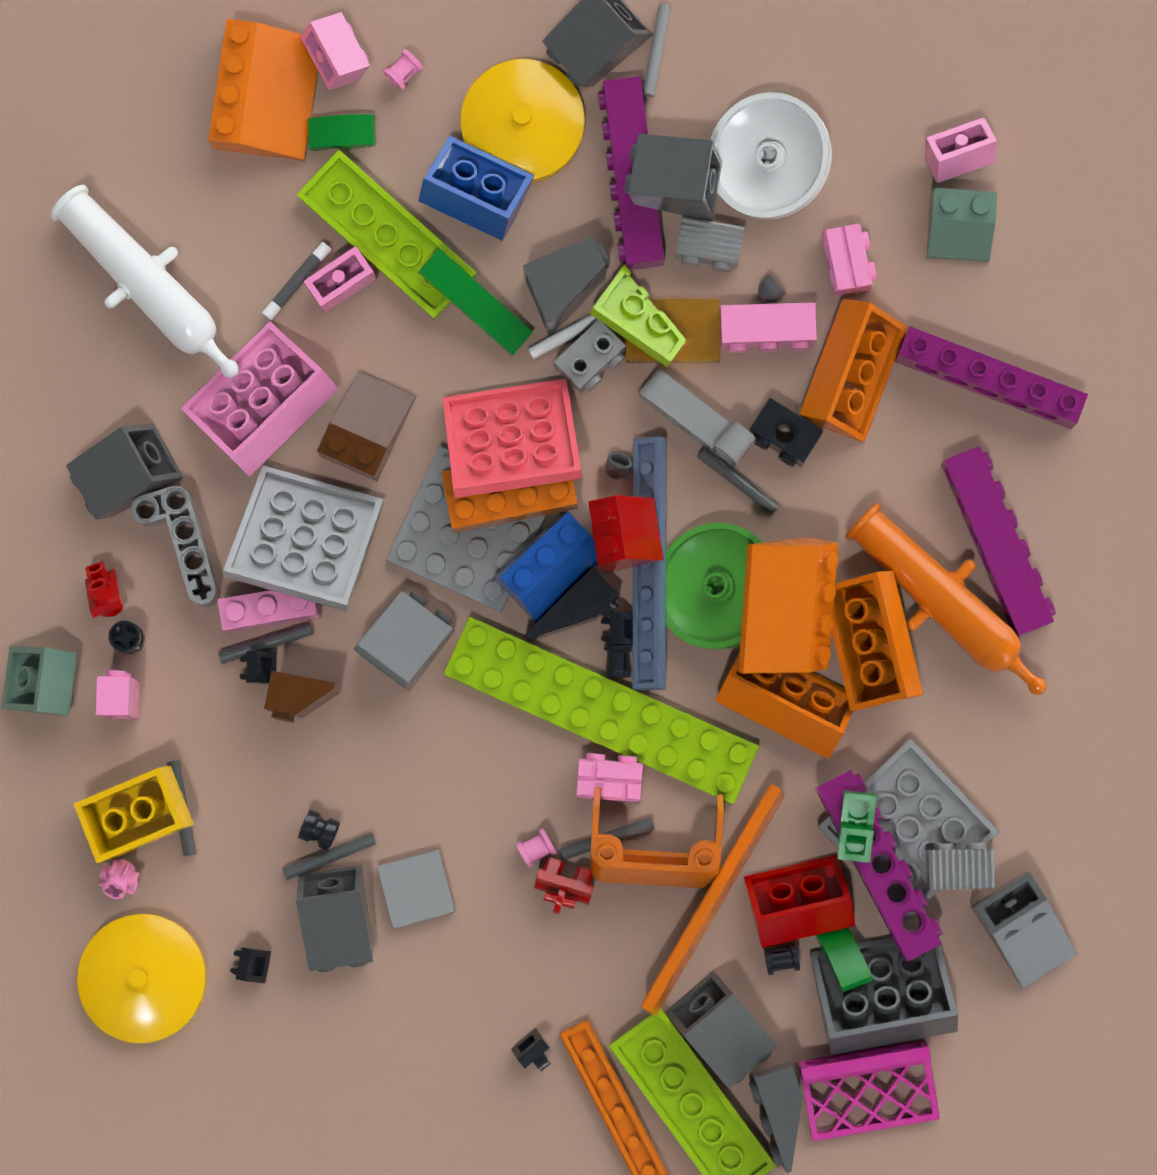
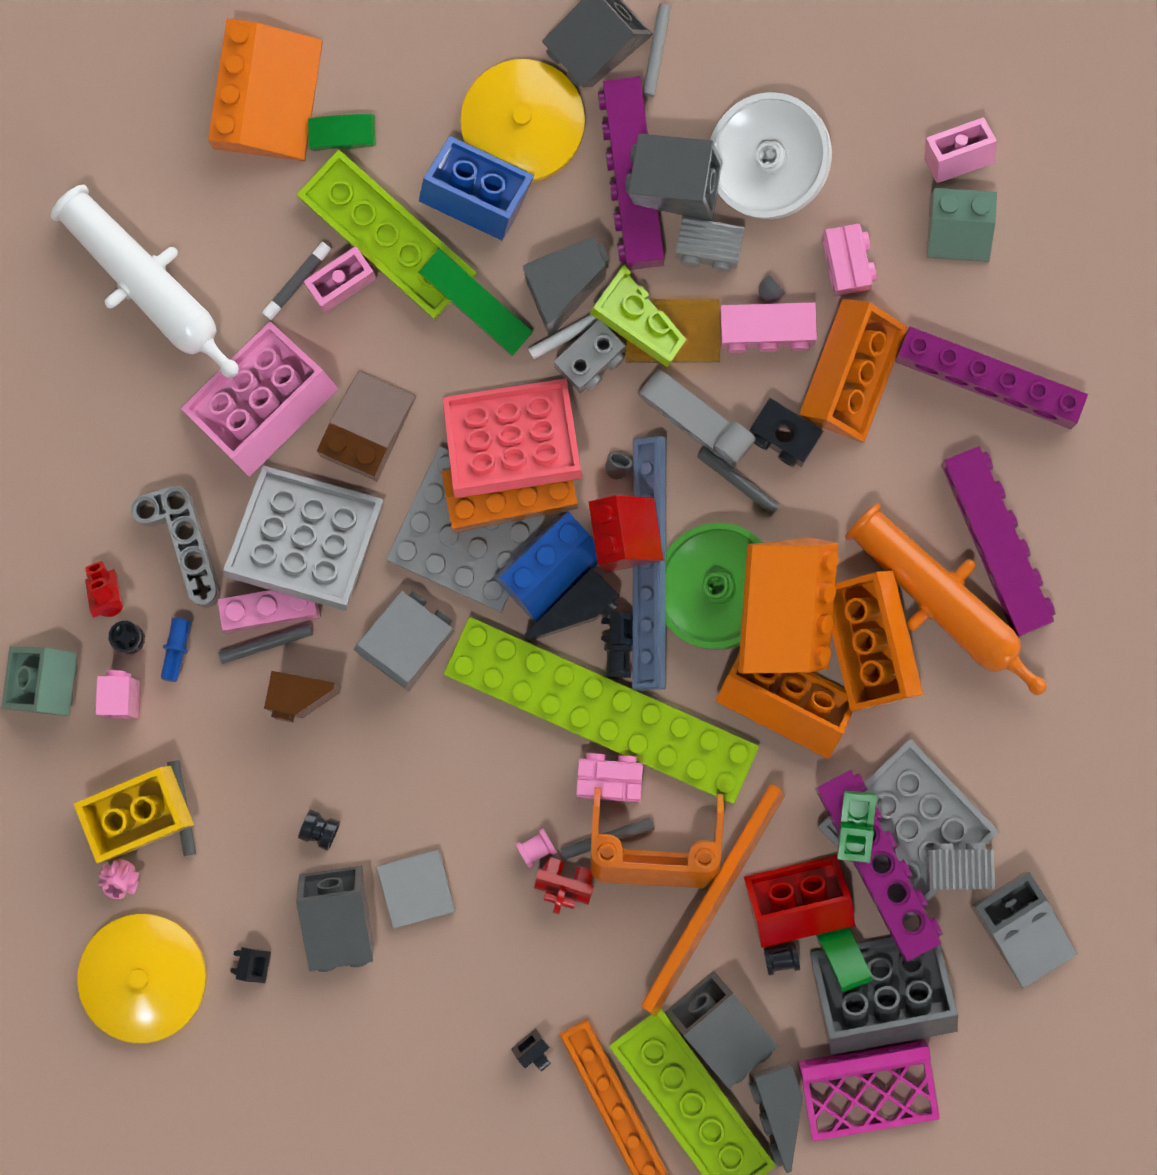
dark grey slope [66,423,183,520] -> none
black tile [240,650,276,685] -> none
dark grey bar [282,833,376,880] -> none
bright pink brick [300,12,370,90] -> none
bright pink bush [383,49,424,91] -> none
none -> blue axle [161,618,192,682]

